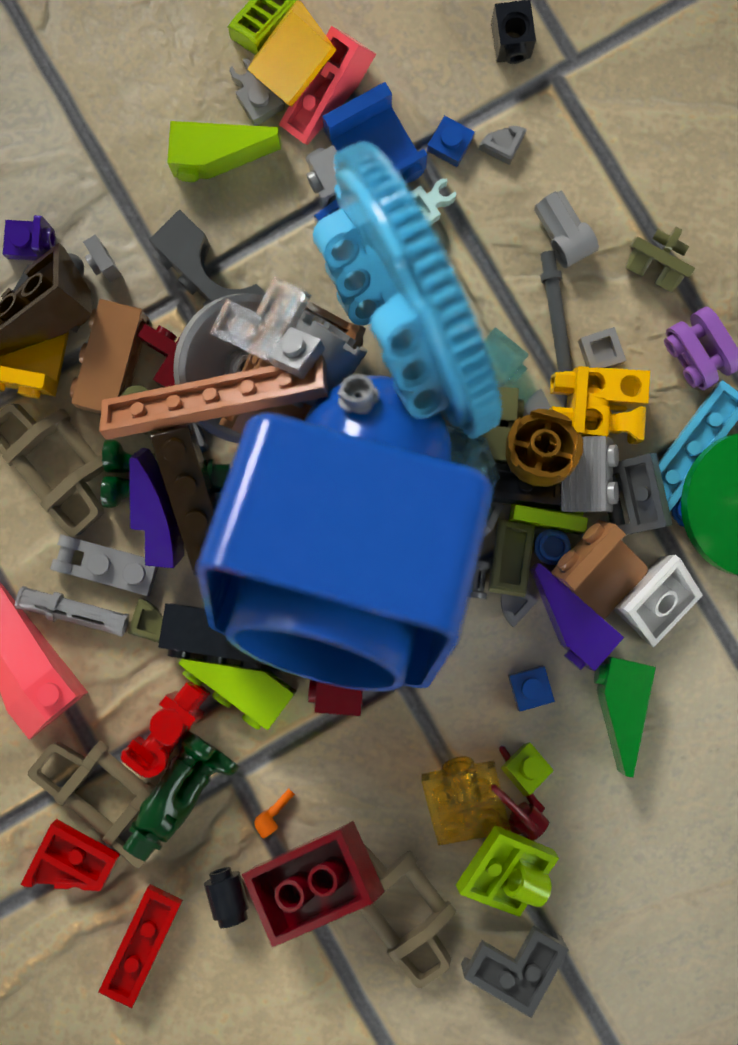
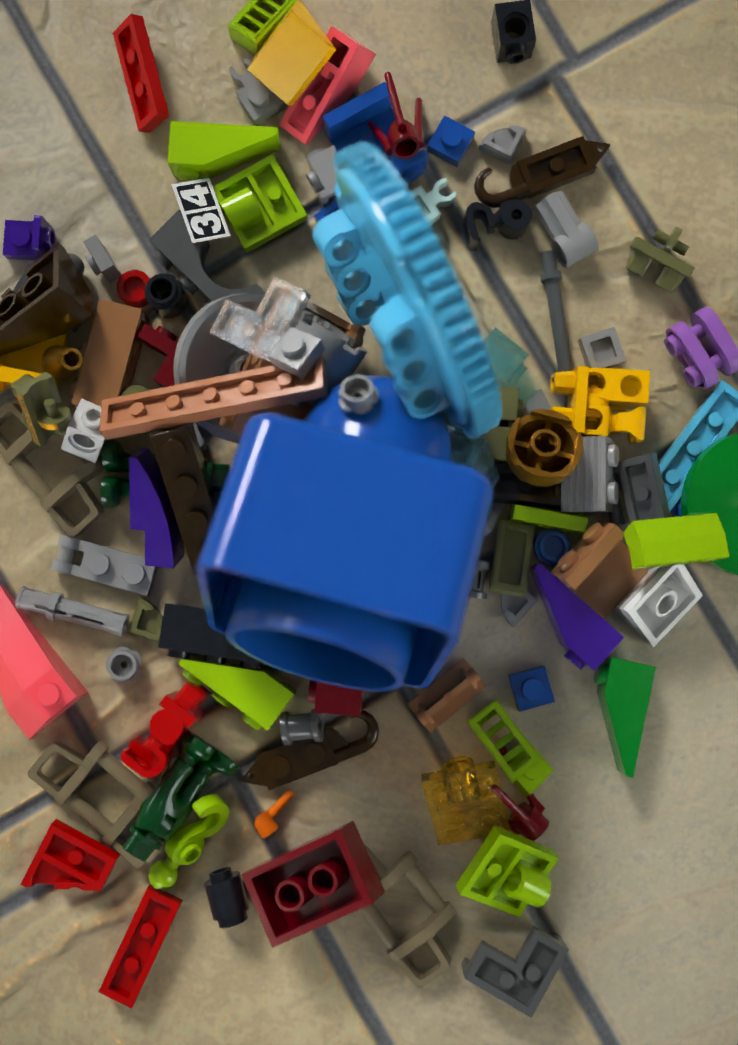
none -> olive hips [11,371,72,447]
none -> pearl gold cone [42,345,83,381]
none -> white brick [61,398,106,463]
none -> light grey plate [106,647,142,683]
none -> red plate [113,14,169,133]
none -> red tile [117,270,150,308]
none -> black brick [145,273,187,319]
none -> lime piece [148,794,230,890]
none -> white sticker [171,178,230,243]
none -> lime plate [213,154,308,253]
none -> dark brown plate [241,710,379,790]
none -> dark grey bush [280,708,324,746]
none -> dark red plant [368,72,425,159]
none -> medium nougat hinge [407,658,487,733]
none -> black leg [462,199,532,251]
none -> lime slope [467,699,542,783]
none -> dark brown plate [474,136,610,208]
none -> lime piece [623,513,730,570]

